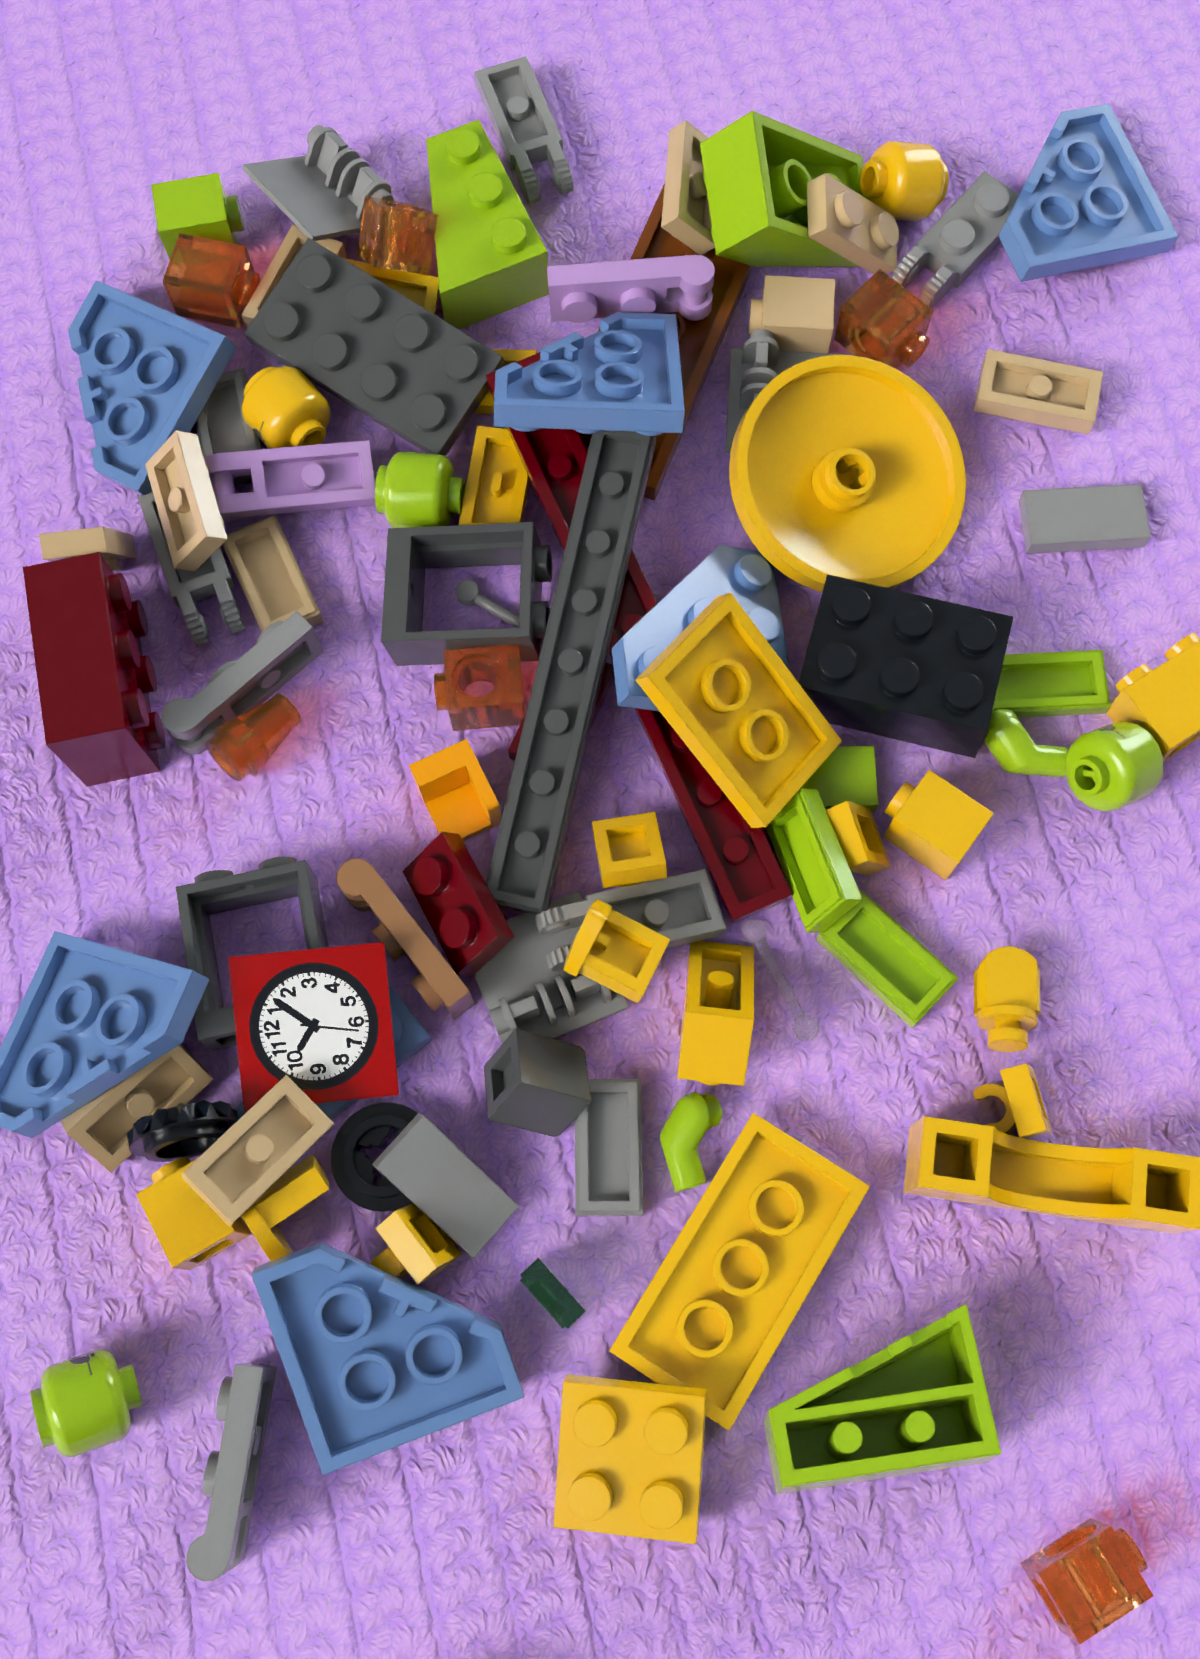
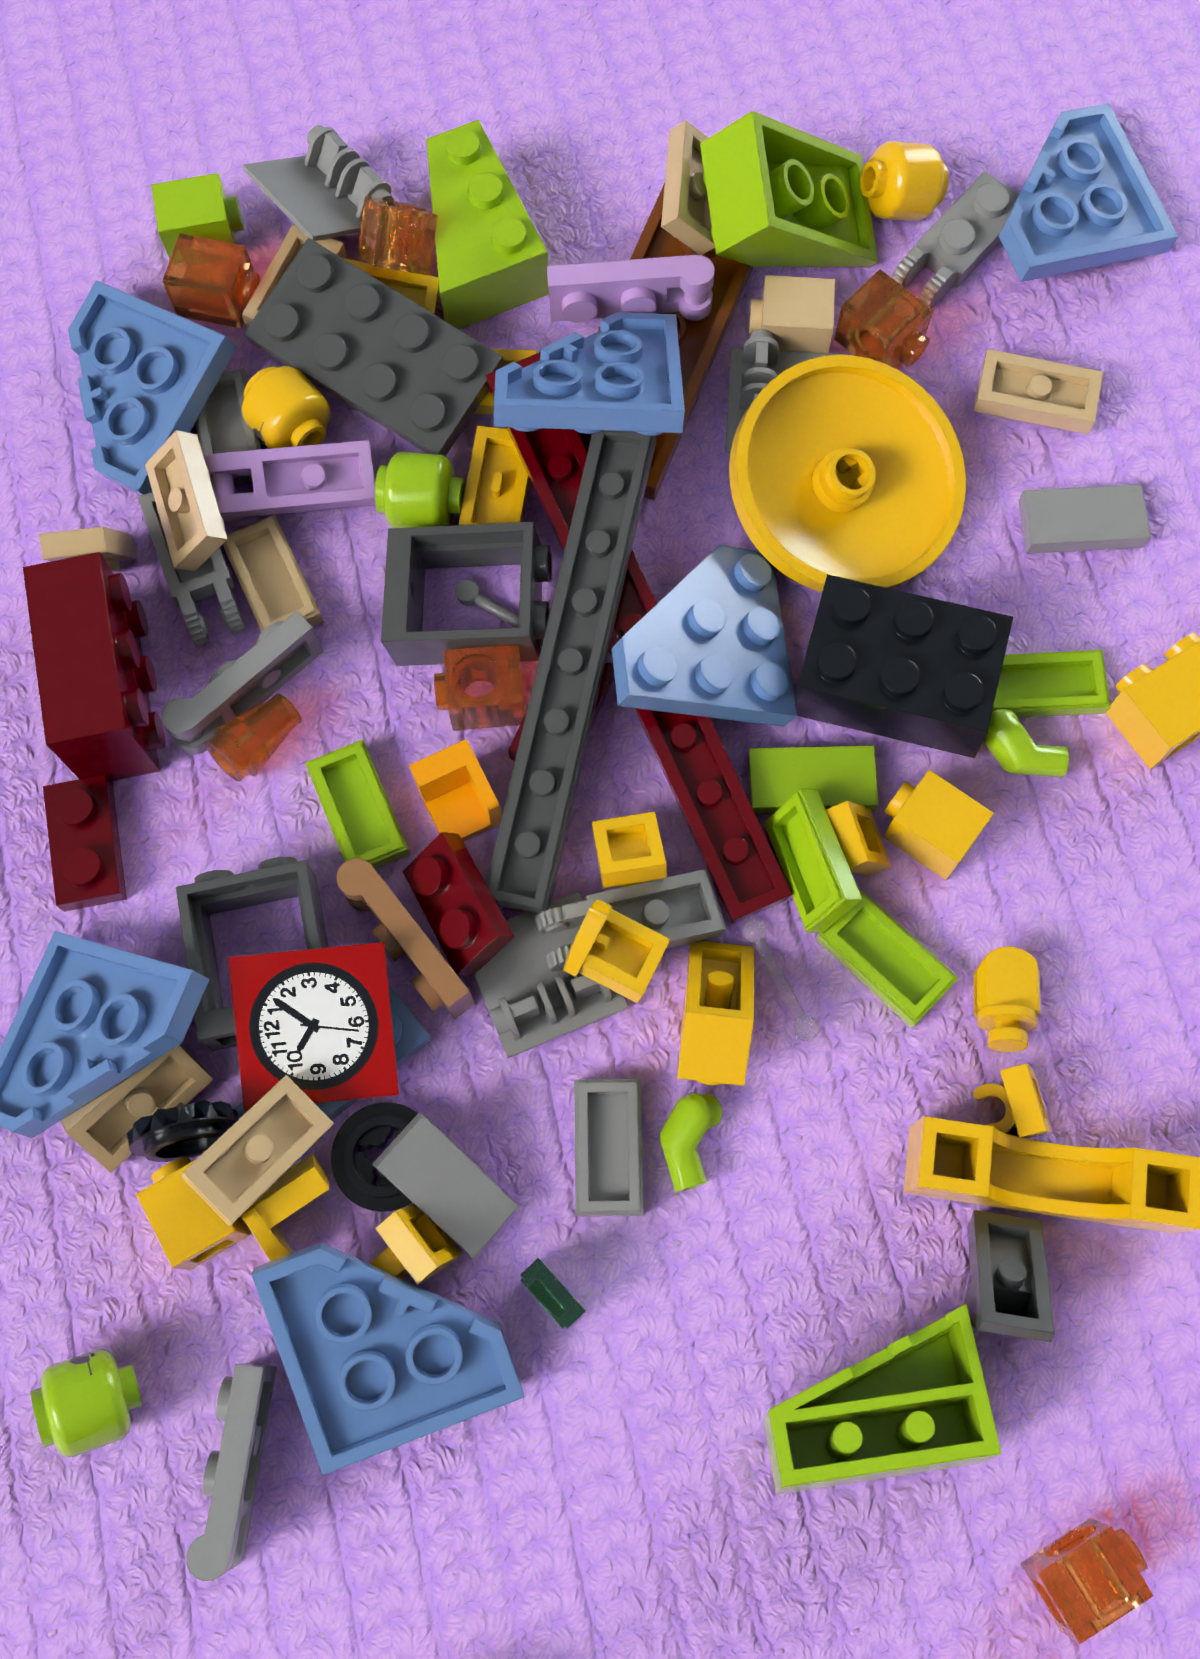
light grey hinge [474,56,574,205] -> none
dark grey panel [484,1028,592,1137] -> none
yellow plate [553,1374,707,1544] -> none
yellow plate [609,1113,870,1431] -> none
yellow plate [635,592,842,828] -> none
tan plate [807,173,899,277] -> none
lime head [1065,721,1164,812] -> none
none -> dark red plate [43,774,127,912]
none -> lime tile [305,739,411,869]
none -> dark grey slope [963,1210,1055,1342]

